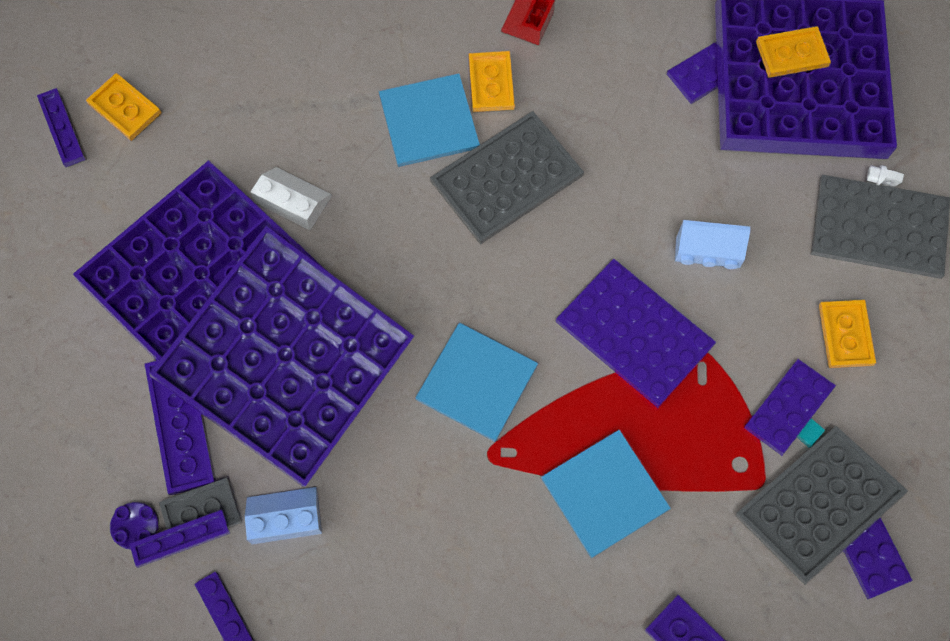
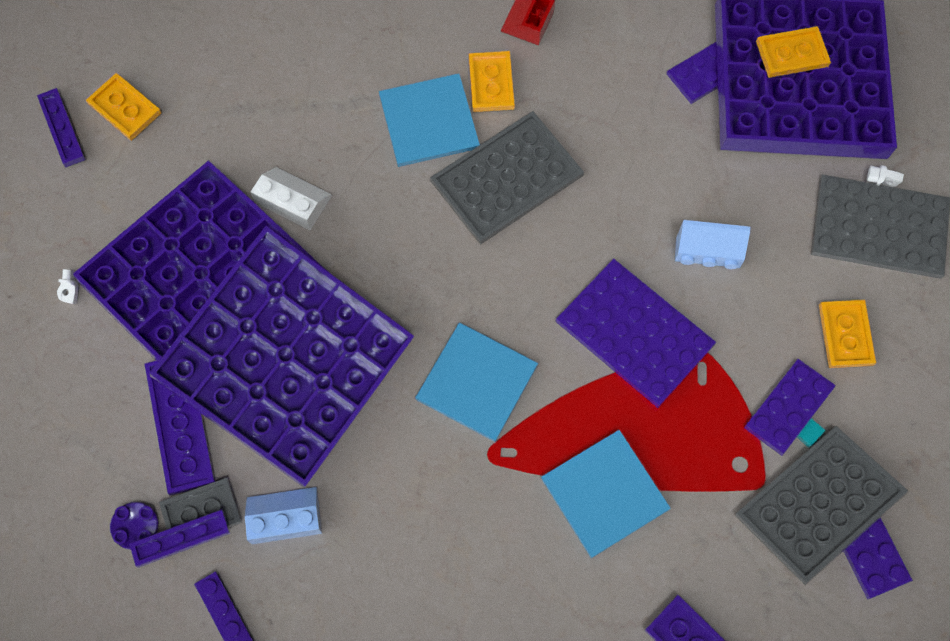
none -> white piece [57,269,79,304]

